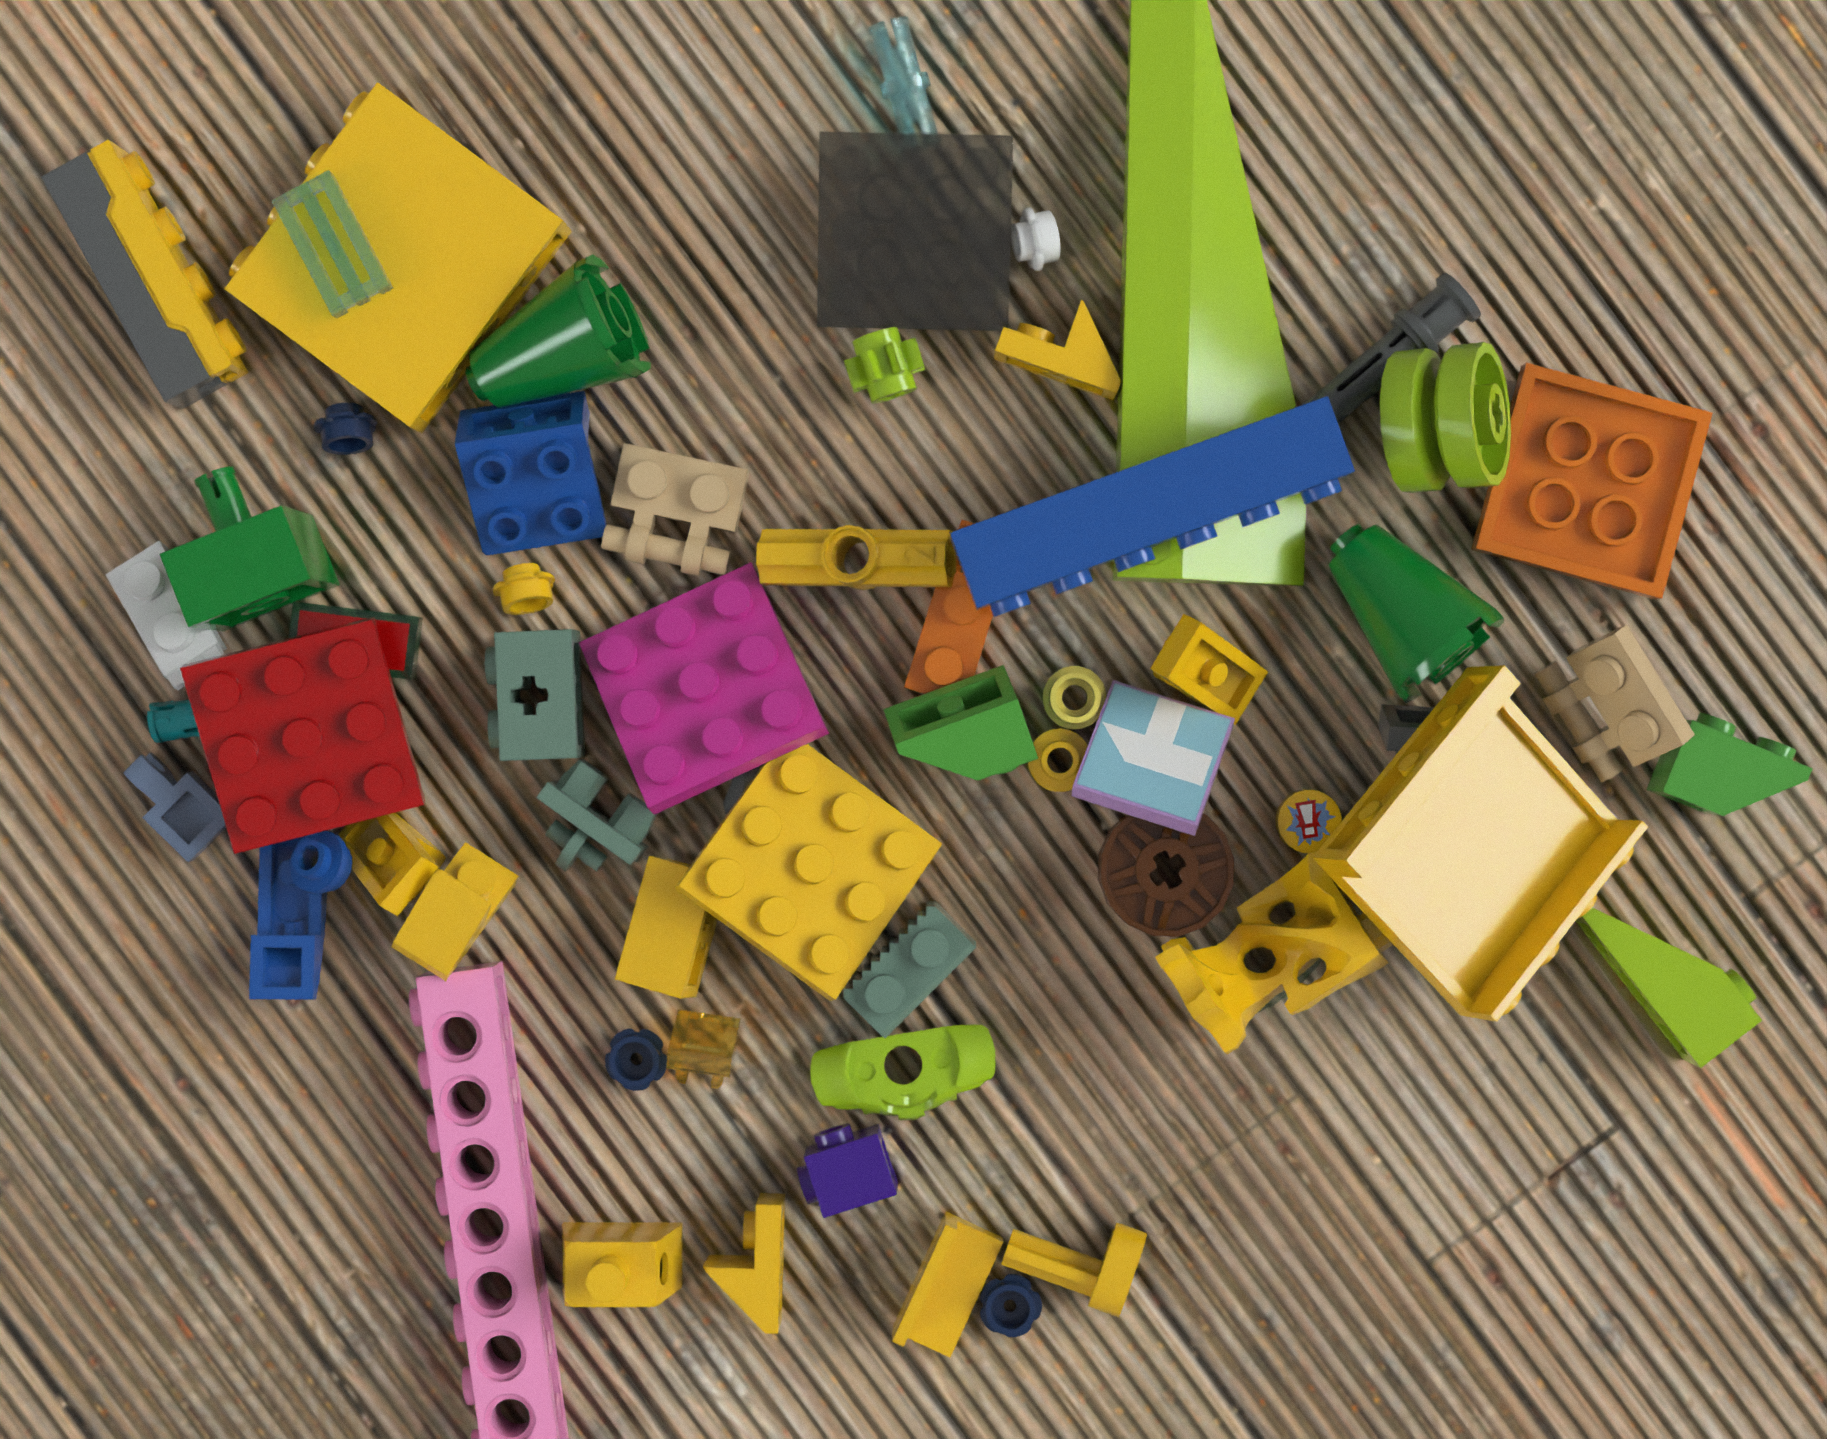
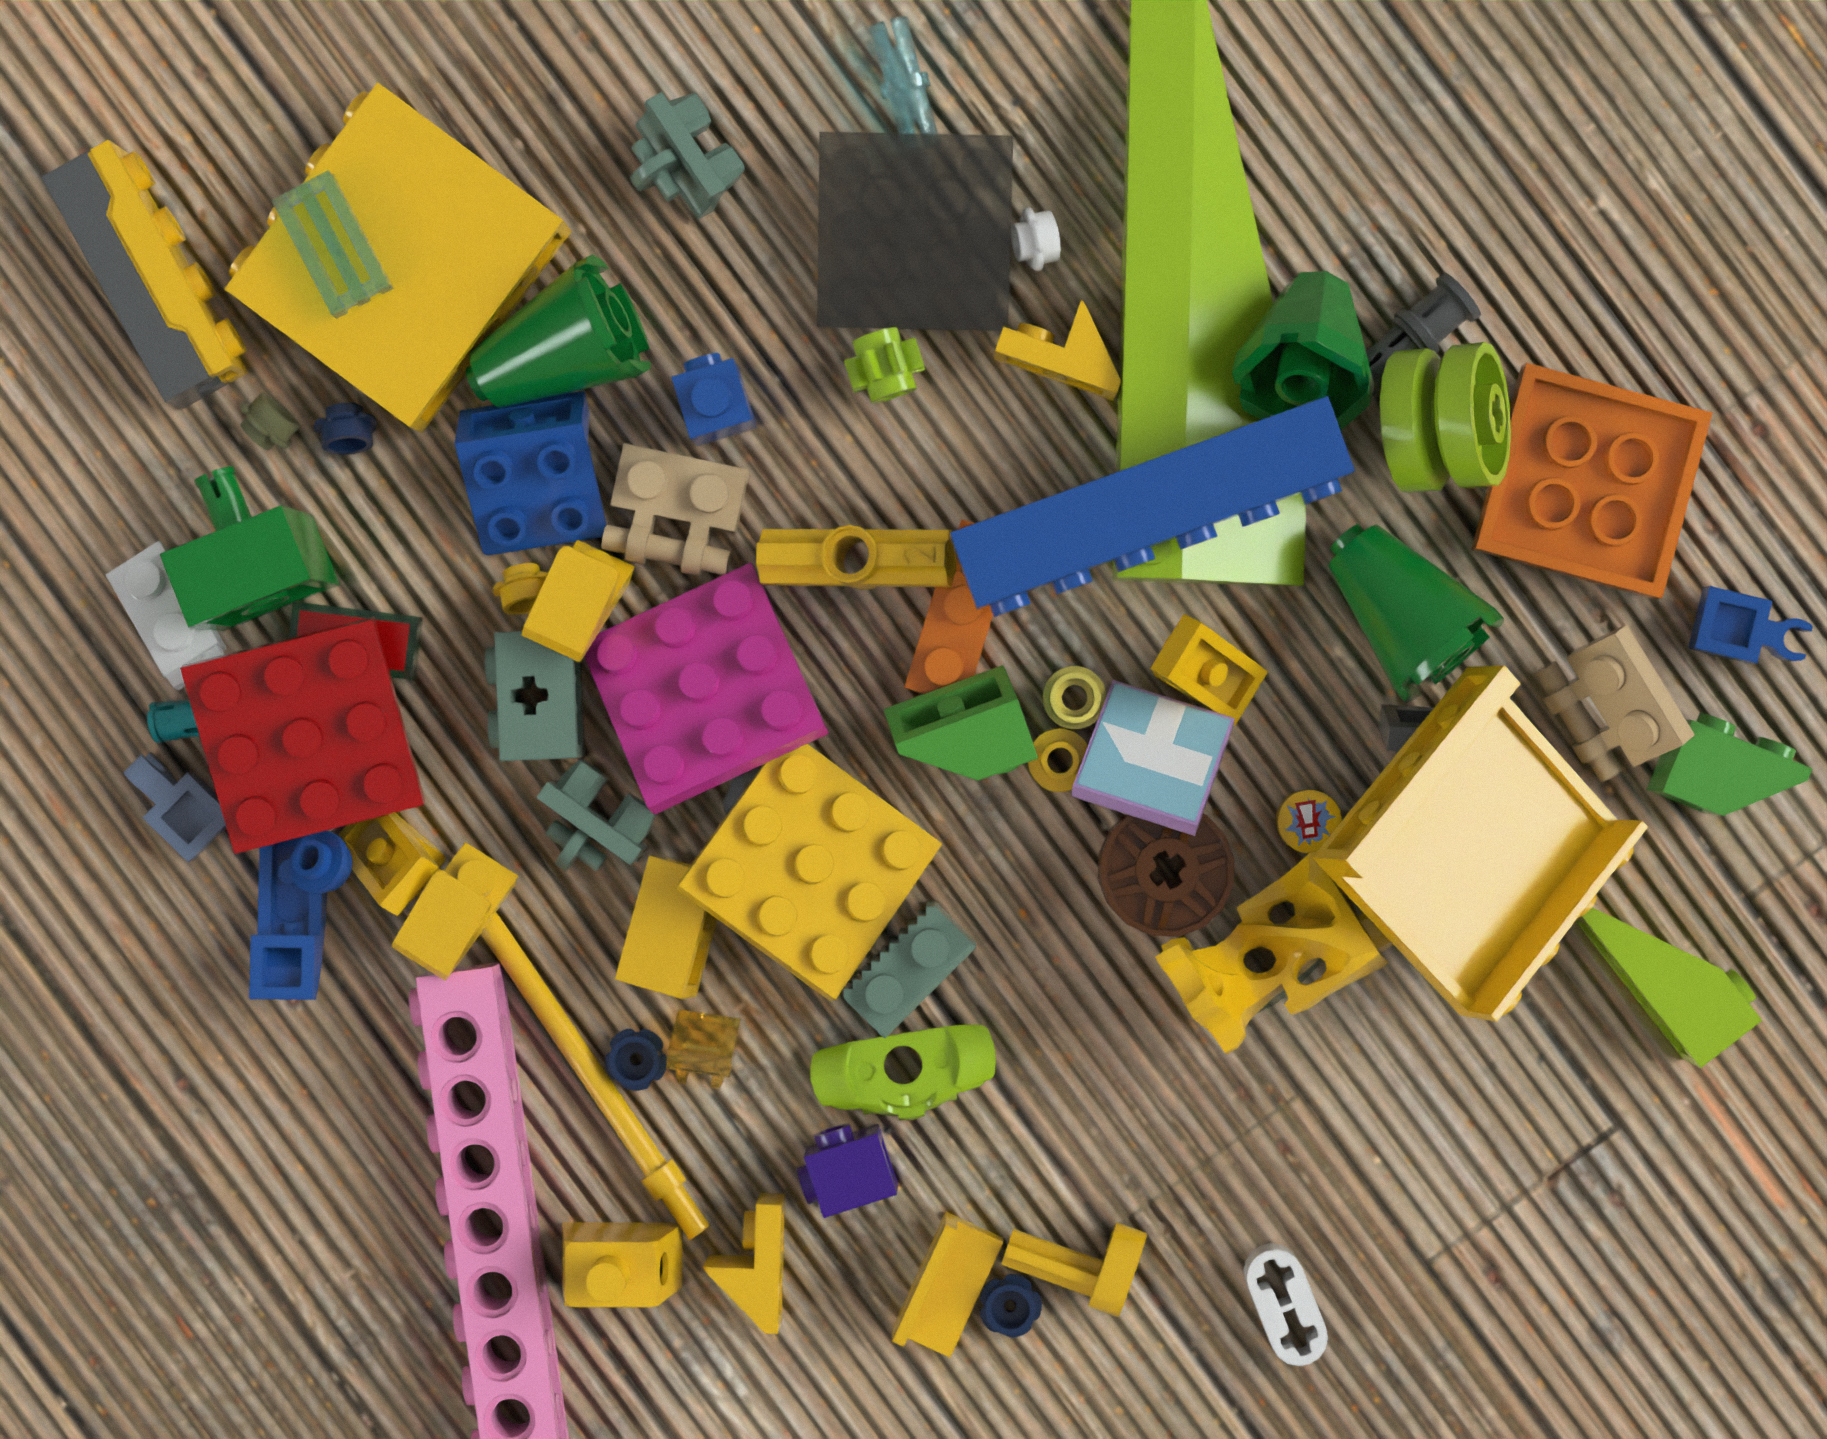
none -> olive plate [240,392,300,451]
none -> yellow bar [481,912,710,1240]
none -> yellow slope [521,540,635,663]
none -> sand green hips [630,92,745,220]
none -> blue brick [671,353,757,446]
none -> green cone [1232,271,1374,430]
none -> white beam [1243,1243,1328,1366]
none -> blue plate [1688,586,1813,664]

